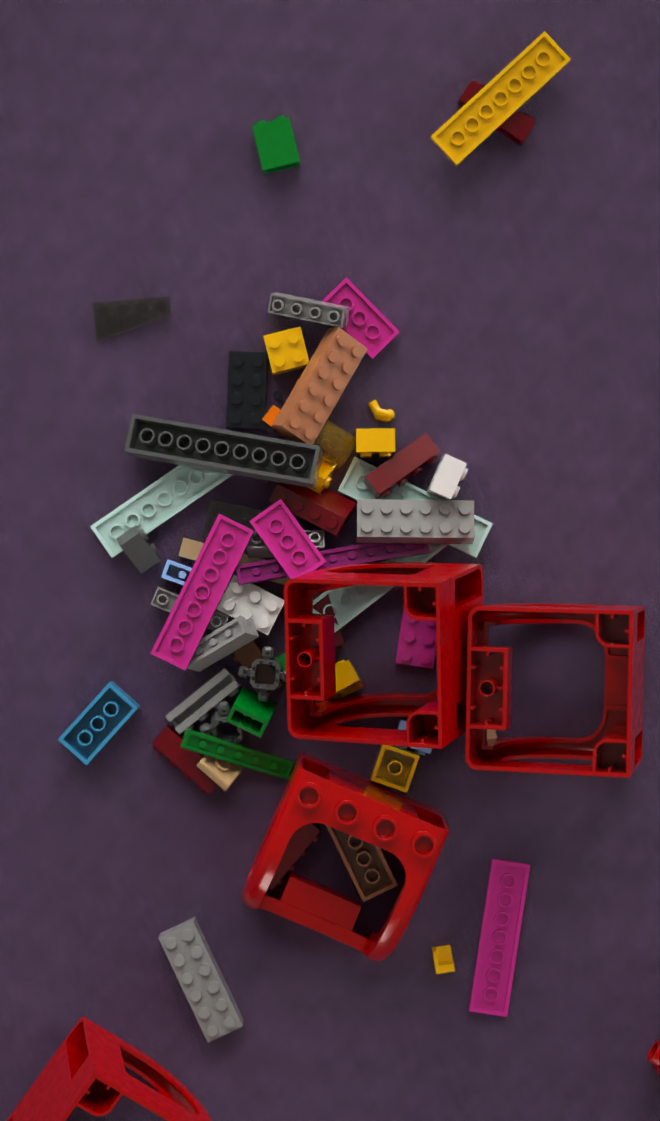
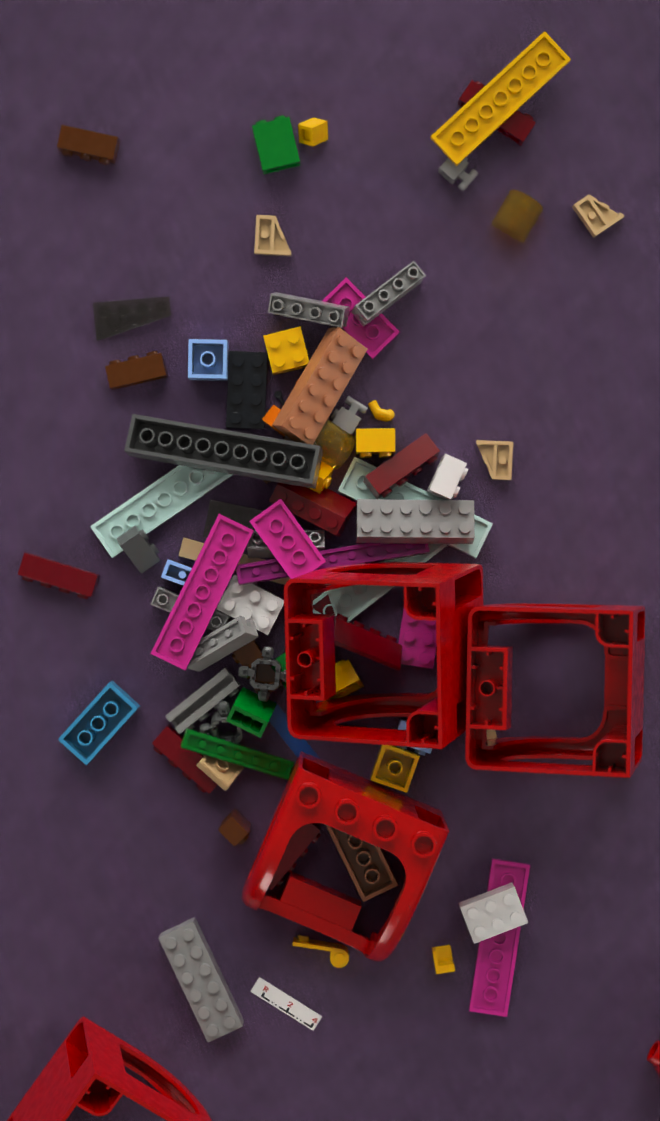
none -> dark red brick [17,552,100,600]
none -> reddish brown brick [57,125,120,165]
none -> reddish brown brick [105,351,168,390]
none -> light blue brick [188,339,229,381]
none -> reddish brown brick [218,808,251,847]
none -> white sticker [250,977,322,1031]
none -> tan wing [254,215,291,257]
none -> blue sticker [269,701,320,759]
none -> yellow door [292,935,349,968]
none -> yellow panel [298,118,328,146]
none -> dark red slope [330,613,402,671]
none -> light grey brick [331,396,368,436]
none -> light grey brick [352,261,426,327]
none -> light grey brick [438,157,478,191]
none -> white brick [459,882,528,944]
none -> tan wing [476,440,514,480]
none -> clear yellow brick [491,189,543,243]
none -> tan wing [572,195,625,238]

